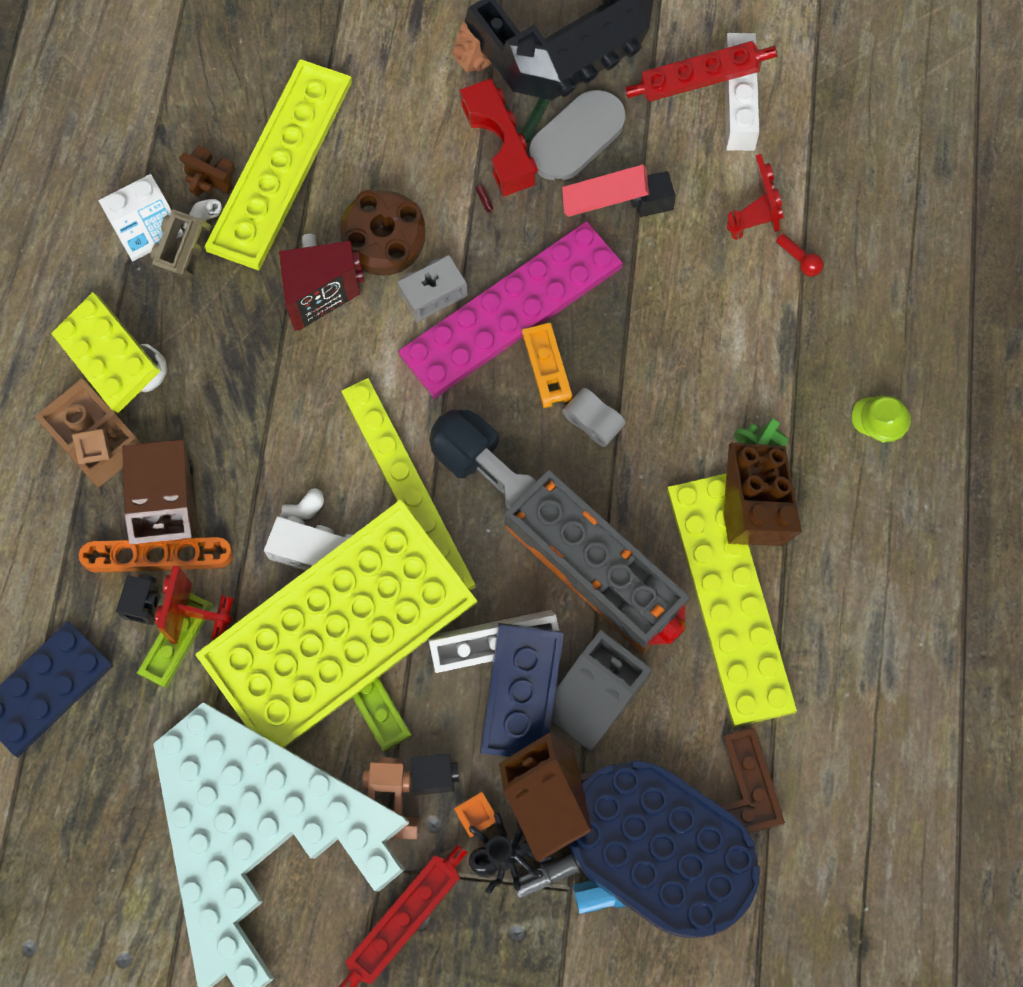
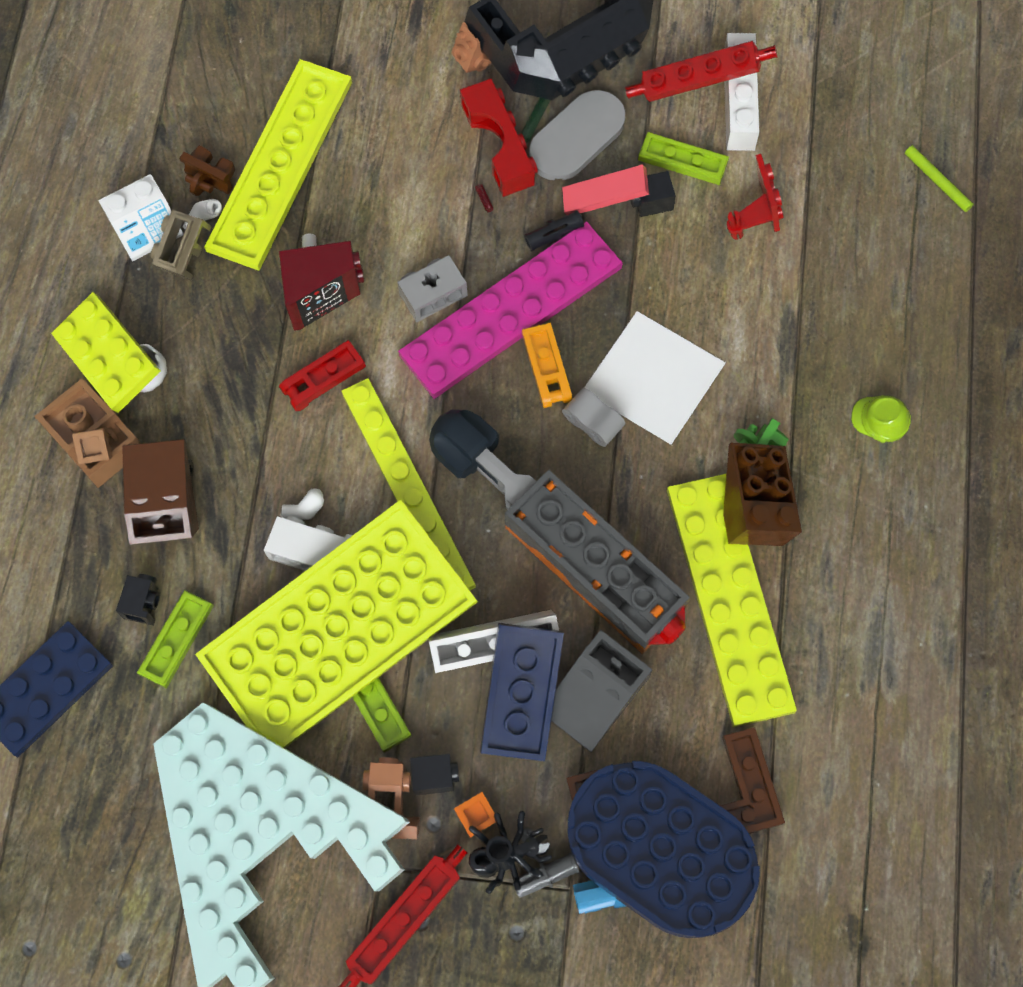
orange beam [78,537,234,572] -> none
red plate [155,566,234,644] -> none
reddish brown piece [340,190,425,276] -> none
reddish brown slope [499,732,592,862] -> none
red bar [776,234,824,277] -> none
none -> red plate [279,340,366,411]
none -> black pin [524,210,584,252]
none -> white sticker [584,311,726,445]
none -> lime tile [638,132,729,185]
none -> lime bar [904,145,974,212]

